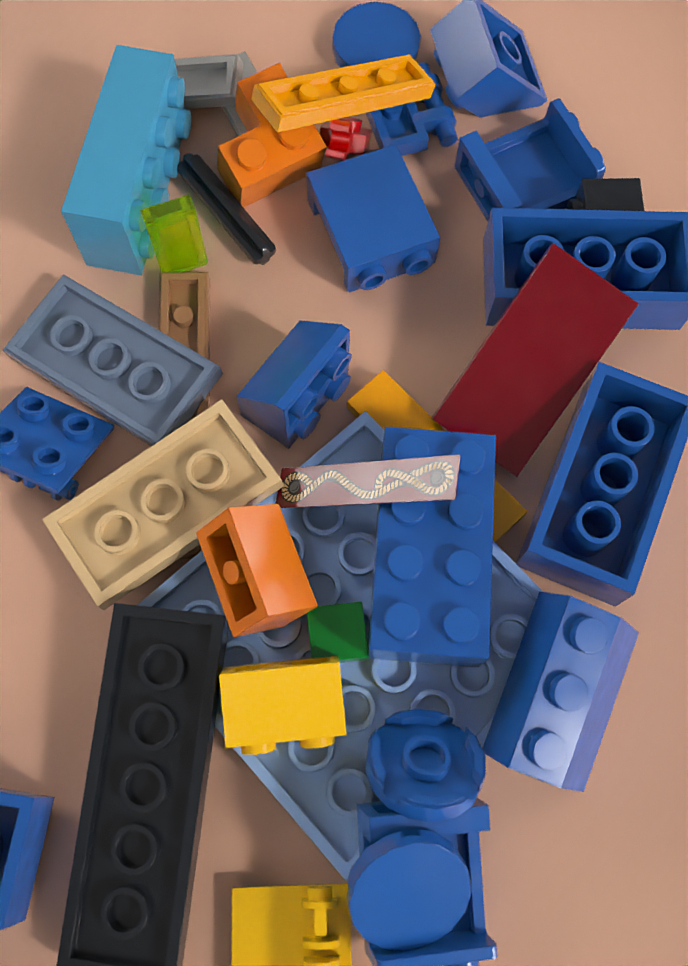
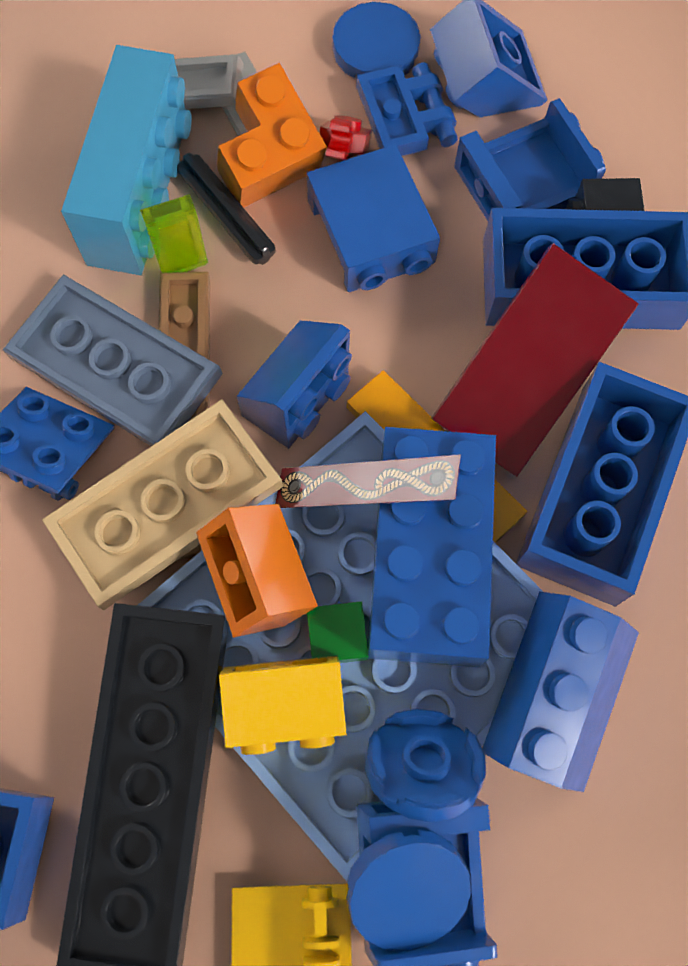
light orange tile [251,54,436,132] -> none

